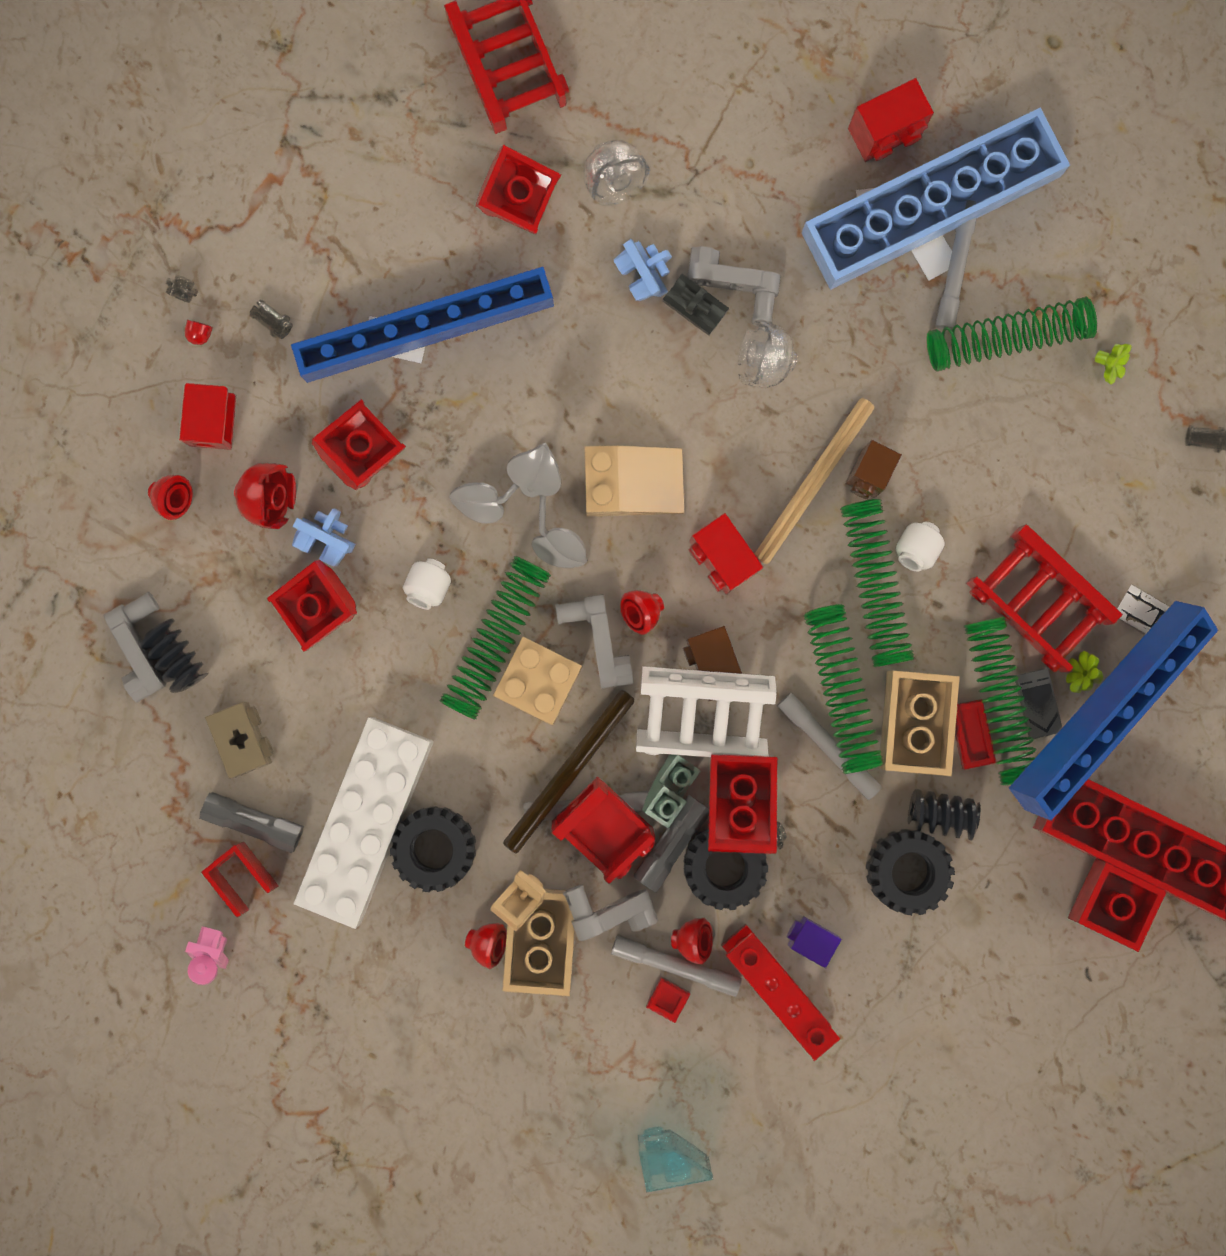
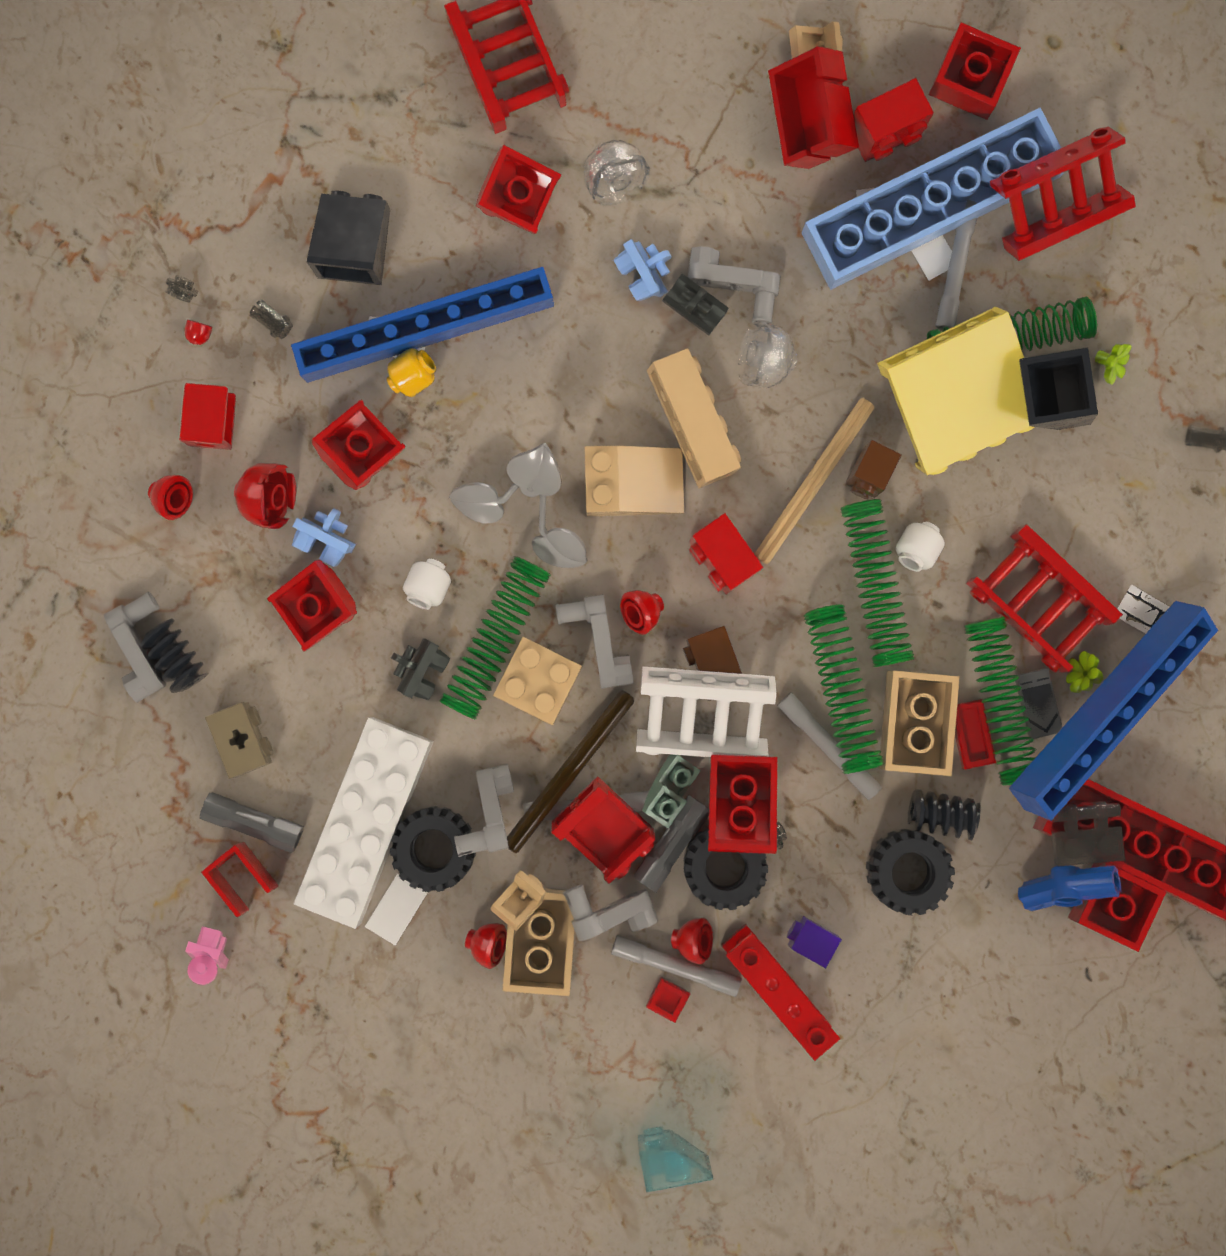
none -> black slope [307,190,390,285]
none -> white sticker [365,874,428,945]
none -> yellow head [386,348,436,397]
none -> pearl dark grey hips [391,638,450,700]
none -> light grey beam [454,764,514,857]
none -> tan brick [647,348,741,488]
none -> red piece [768,46,859,169]
none -> tan bracket [789,21,843,58]
none -> light yellow panel [877,307,1034,475]
none -> red brick [928,22,1021,120]
none -> red fence [990,126,1136,261]
none -> blue piece [1018,865,1121,911]
none -> black slope [1019,347,1098,430]
none -> clear smoke plate [1051,801,1125,866]

